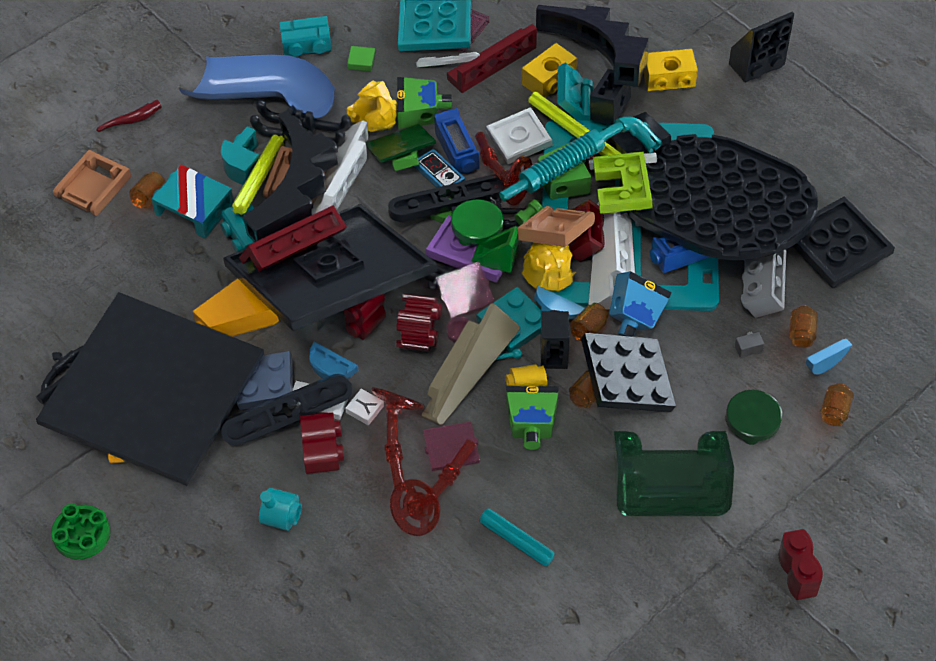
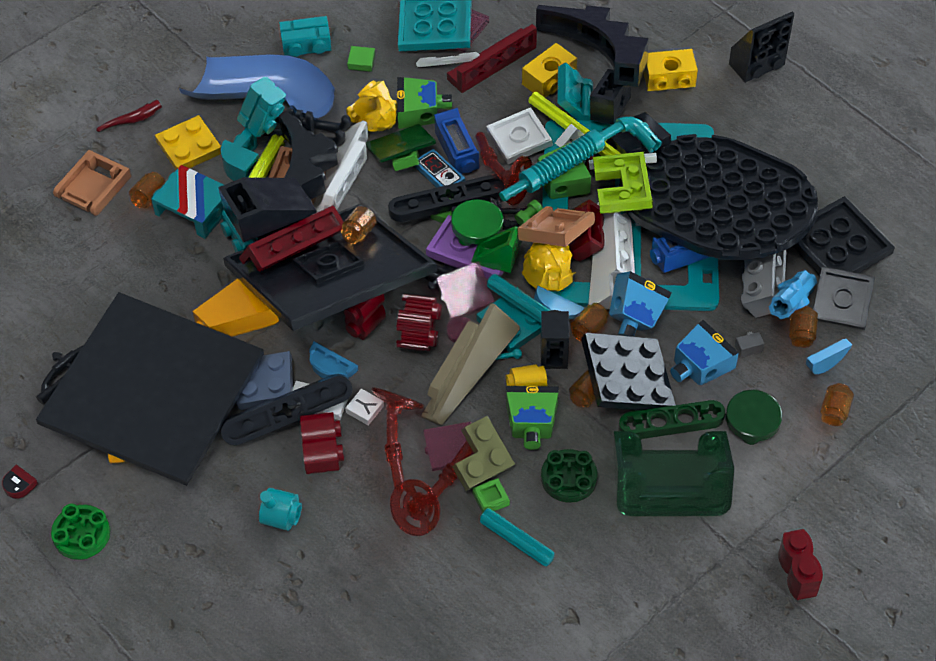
none -> tile [2,464,38,499]
none -> yellow plate [155,115,221,170]
none -> black slope [218,177,317,242]
none -> teal brick [237,77,286,137]
none -> clear orange brick [341,206,376,244]
none -> olive plate [452,416,515,491]
none -> bright green tile [472,478,510,513]
none -> teal axle [487,274,551,323]
none -> dark green tile [541,449,598,503]
none -> white tile [555,124,584,147]
none -> dark green beam [619,400,725,440]
none -> dark azure torso [670,320,739,385]
none -> dark azure piece [768,270,817,320]
none -> tile [811,267,875,330]

